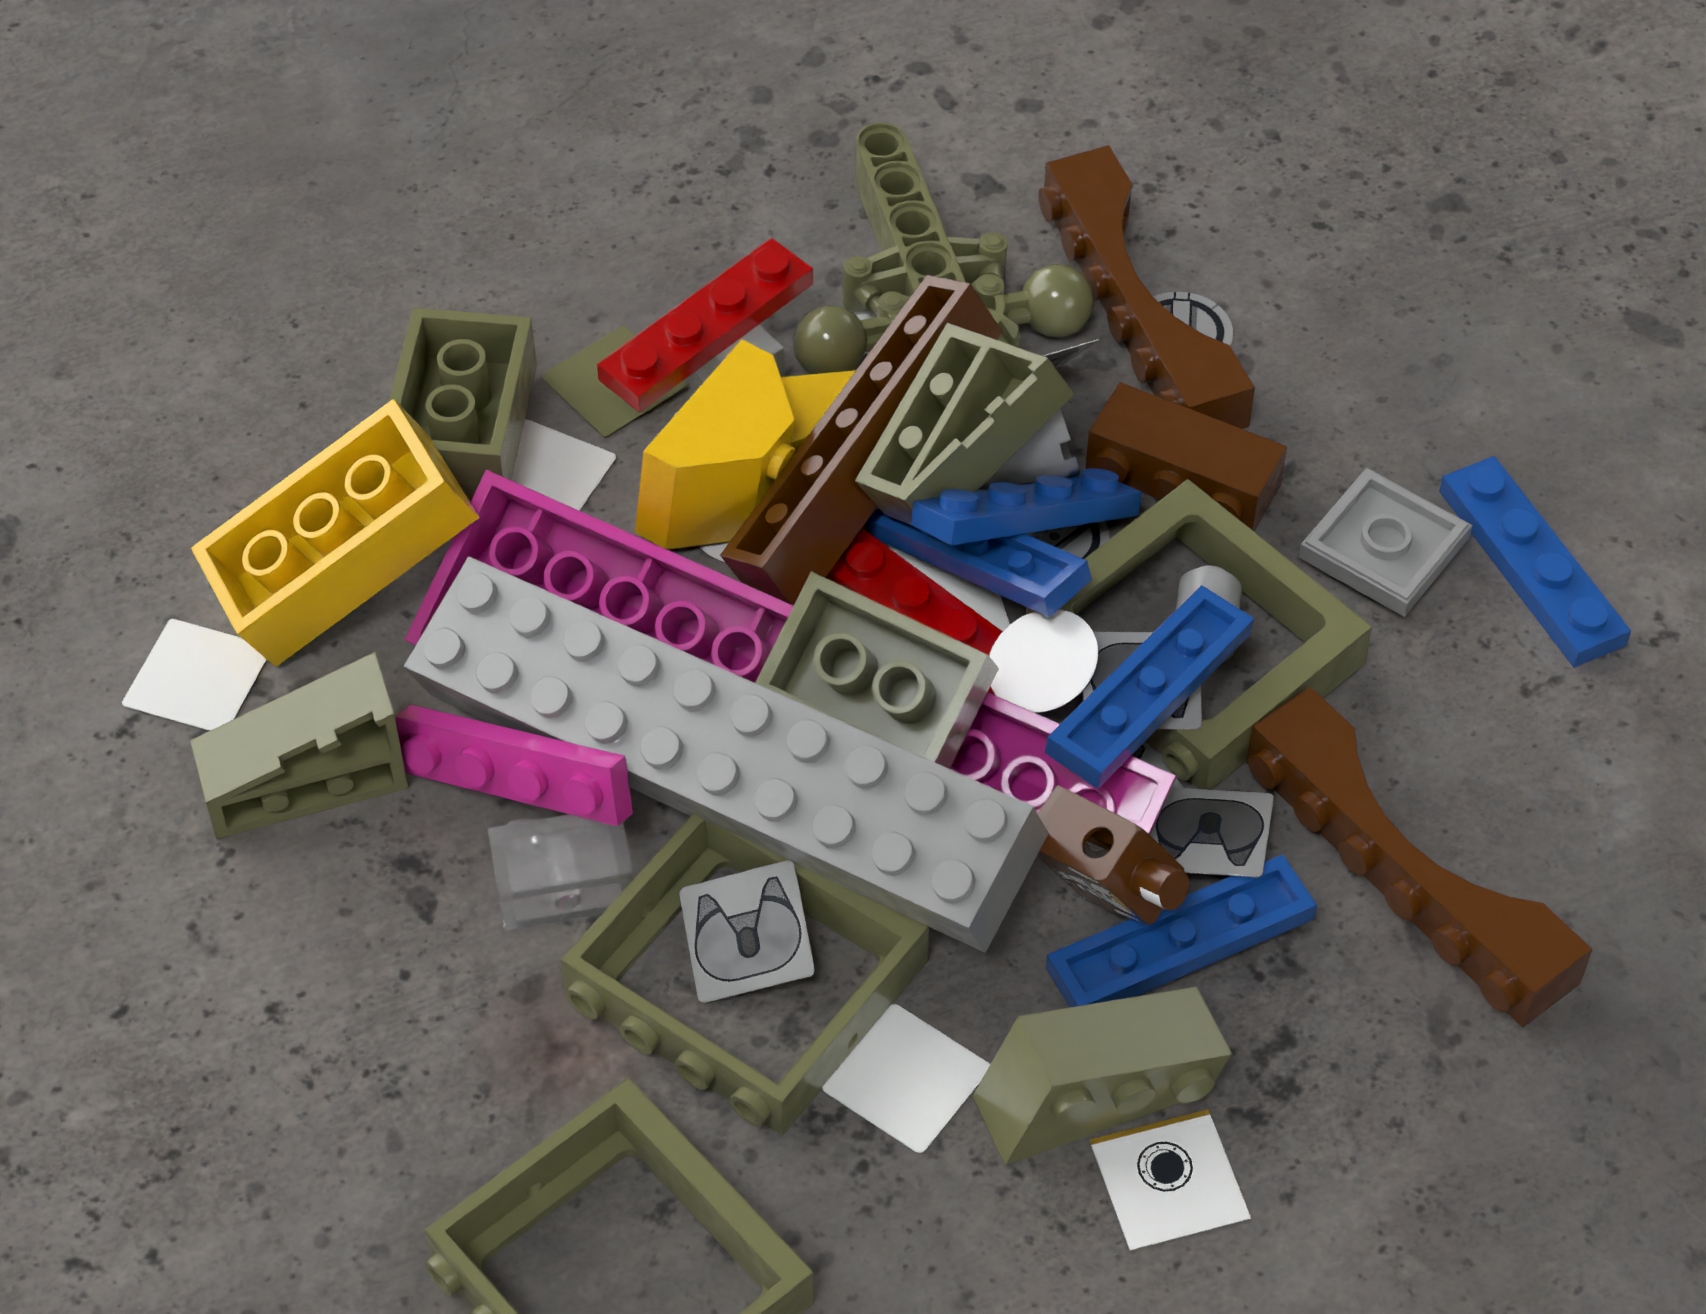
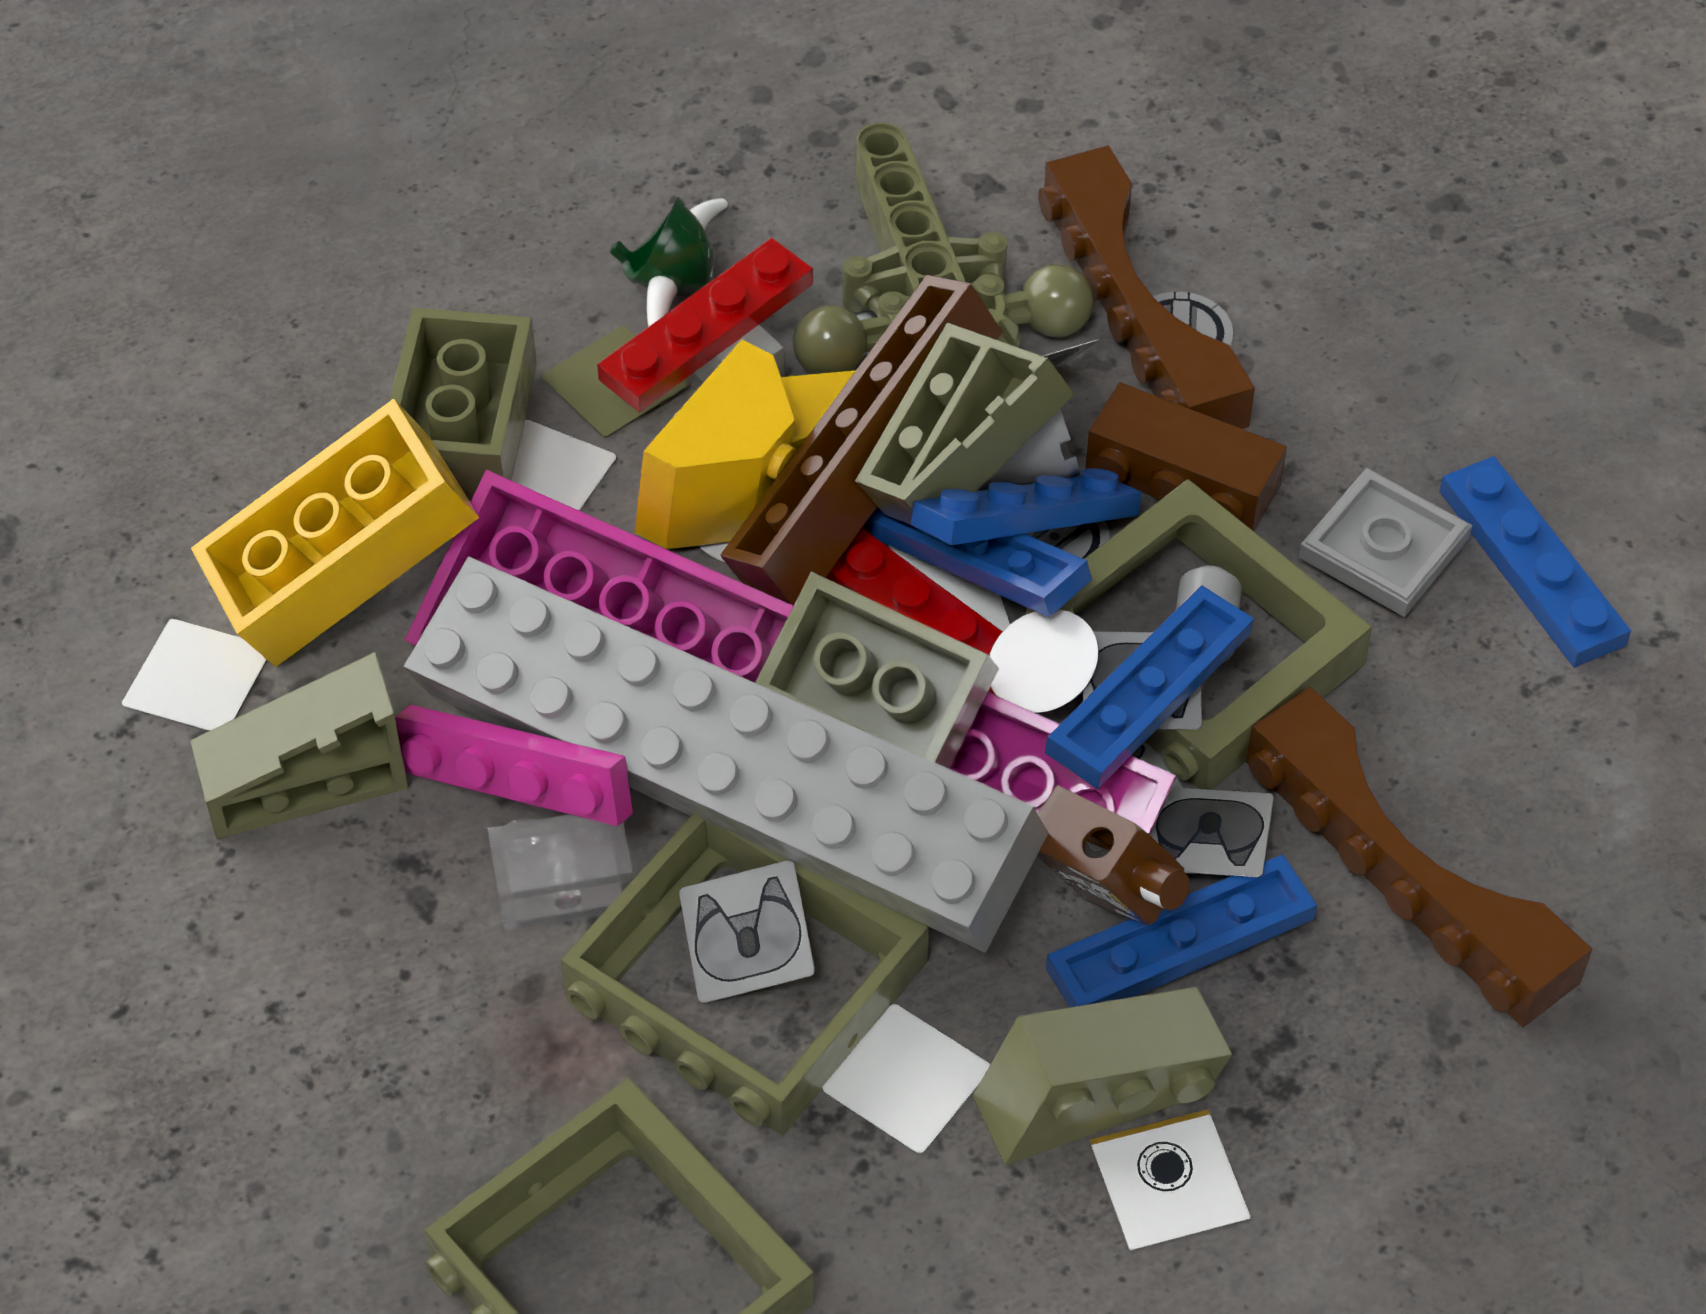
none -> dark green helmet [609,196,728,327]

